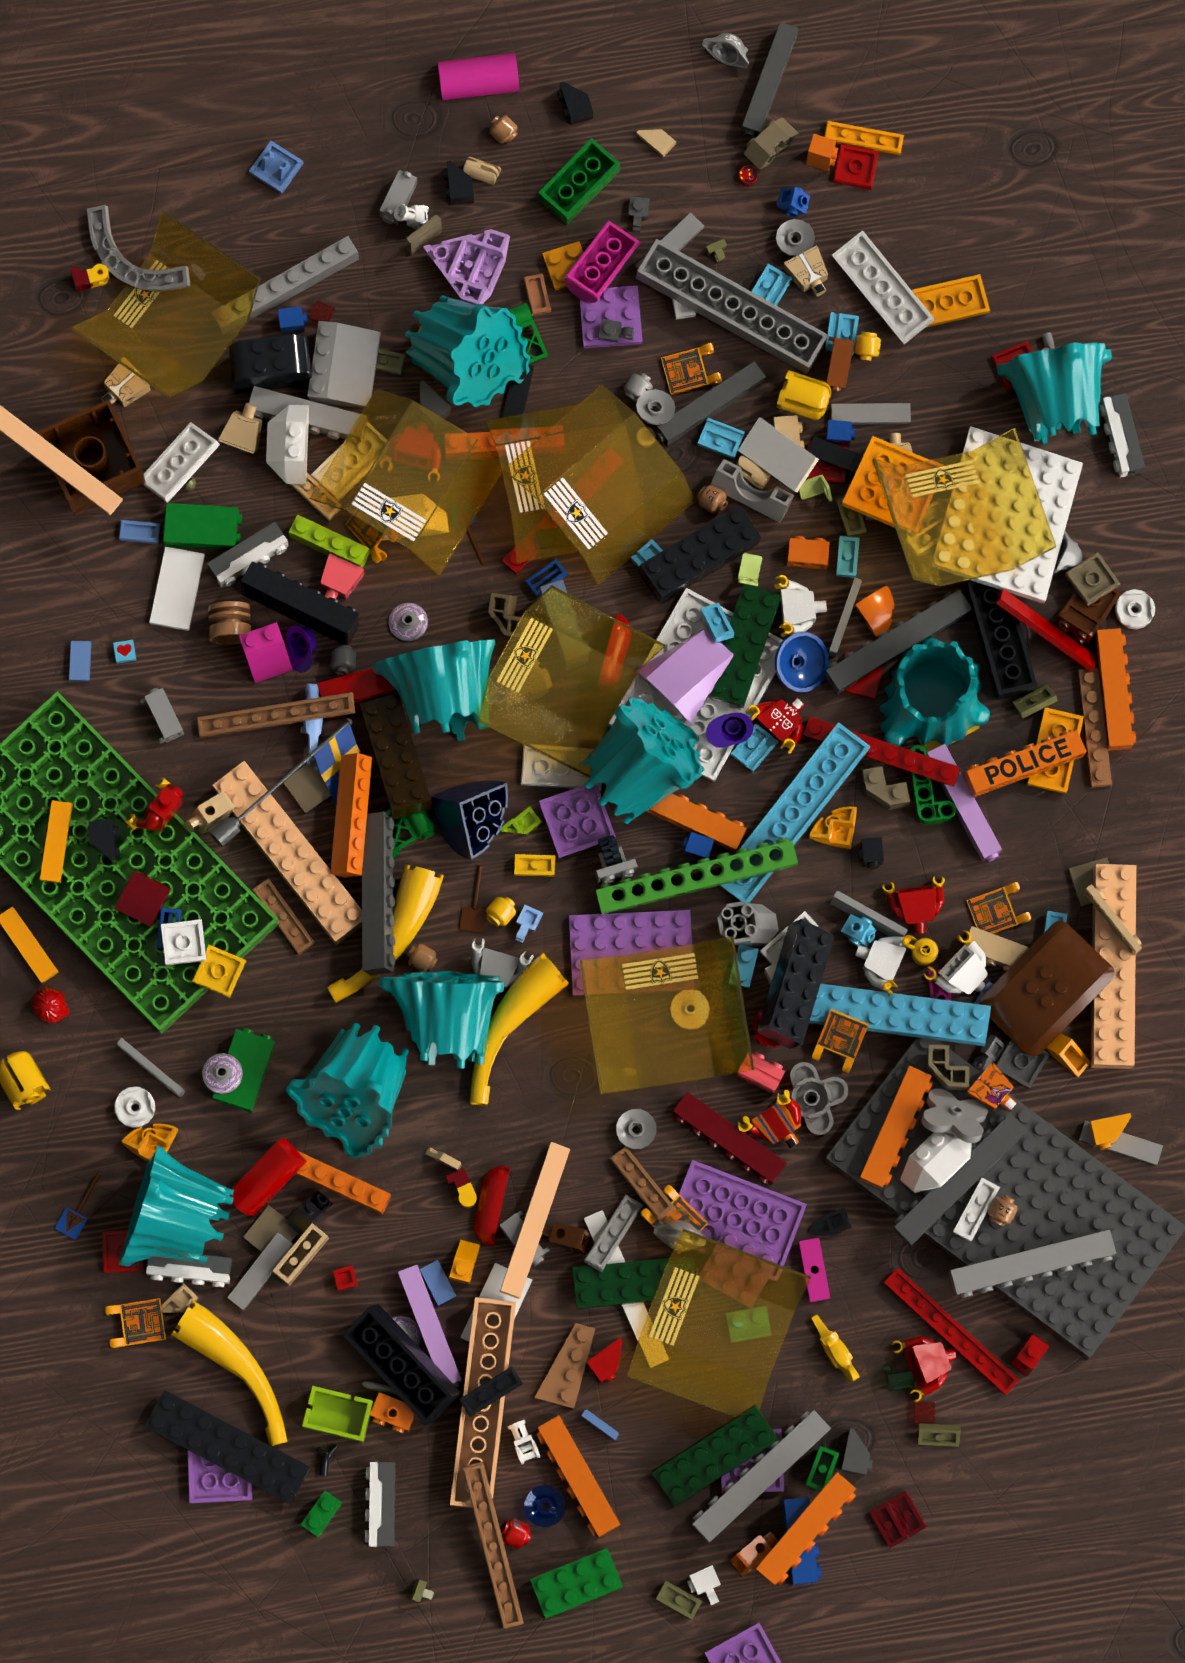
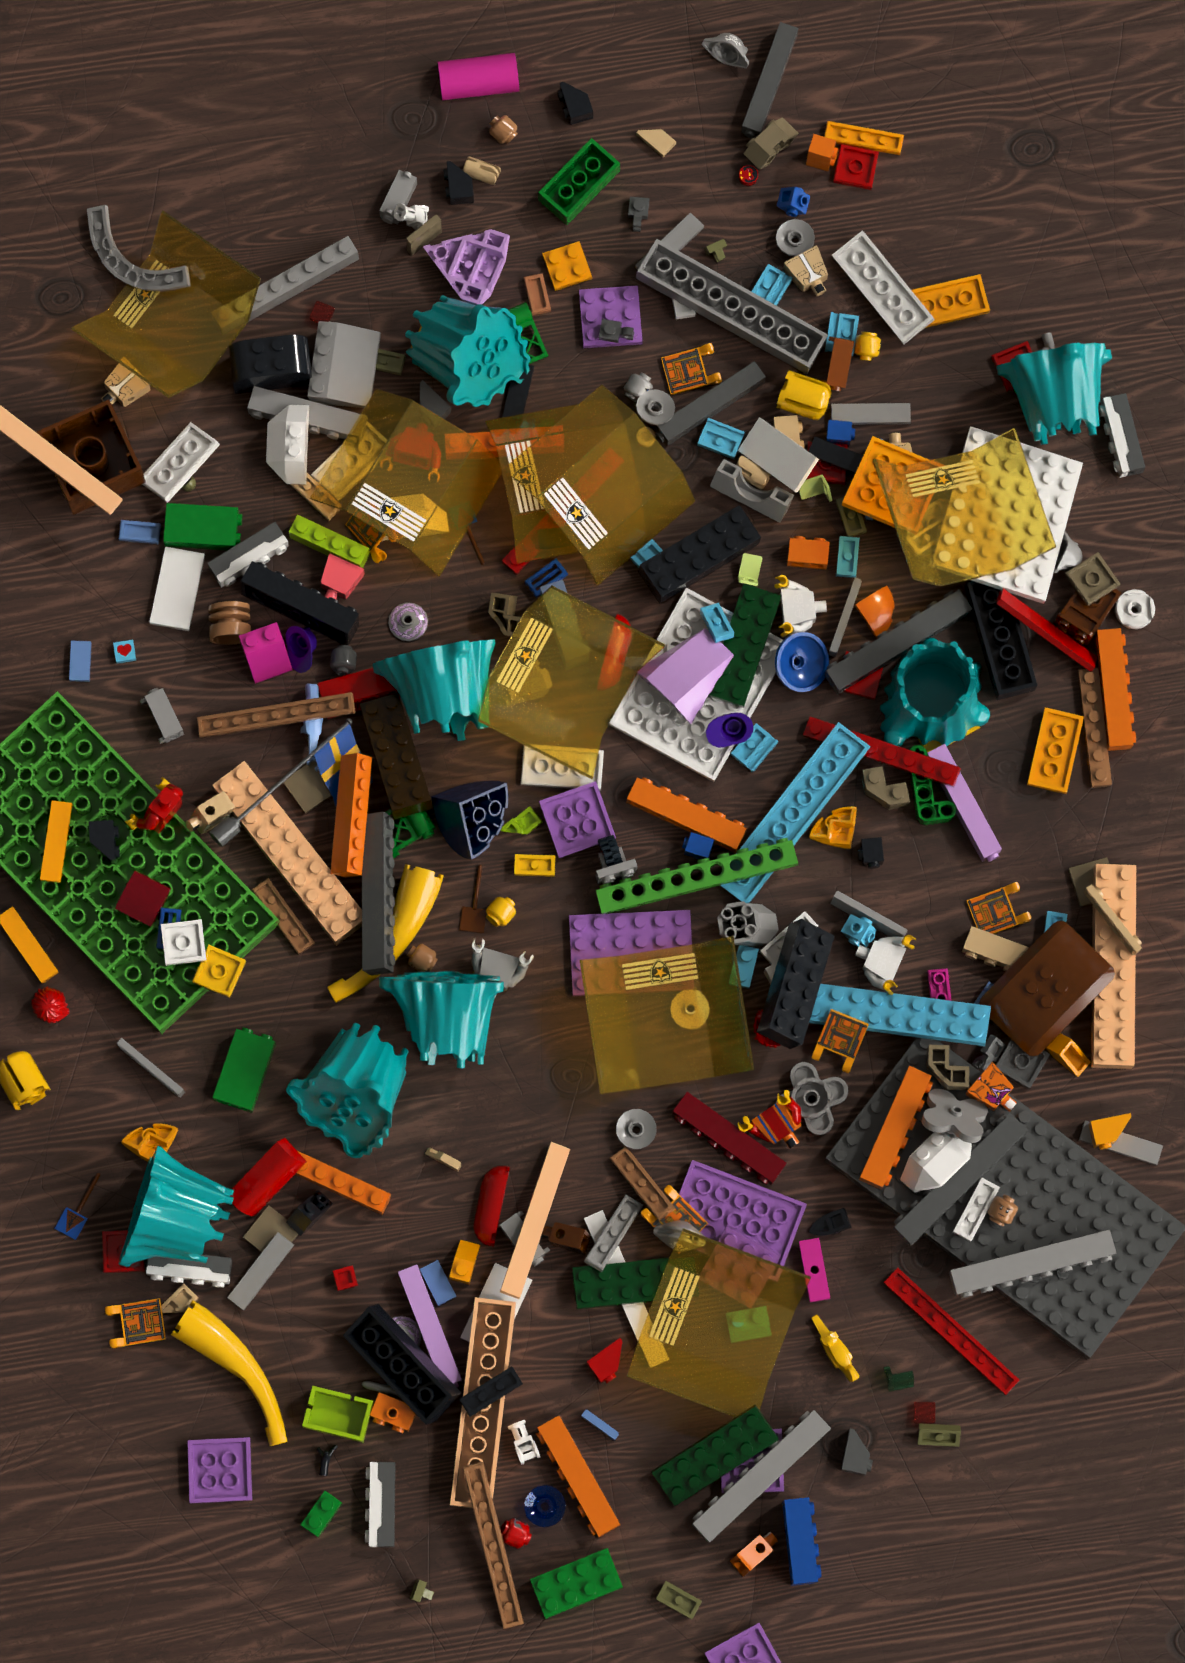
leg [70,264,109,292] -> none
white plate [114,1087,155,1128] -> none
black plate [144,1390,311,1504] -> none
dish [202,1053,243,1094] -> none
tan torso [218,403,262,454] -> none
medium blue plate [249,141,304,194] -> none
tan brick [273,1223,329,1286] -> none
blue brick [278,306,308,334] -> none
leg [445,1168,477,1209] -> none
yellow brick [470,953,569,1106] -> none
light blue plate [515,905,543,943] -> none
medium nougat wing [534,1323,596,1409] -> none
dark pink brick [564,220,641,303] -> none
teal piece [582,697,705,824] -> none
white brick [687,1566,721,1605] -> none
medium nougat head [697,485,728,514] -> none
coral brick [737,1052,785,1095] -> none
red torso [745,698,804,754] -> none
orange brick [755,1472,856,1586] -> none
green brick [804,1446,839,1492] -> none
dark red slope [869,1491,928,1548] -> none
red torso [882,876,945,934] -> none
torso [892,1336,956,1402] -> none
yellow head [911,938,939,966] -> none
white torso [923,930,988,994] -> none
orange brick [964,730,1086,798] -> none
red torso [1010,1333,1049,1377] -> none
olive plate [1012,685,1058,719] -> none

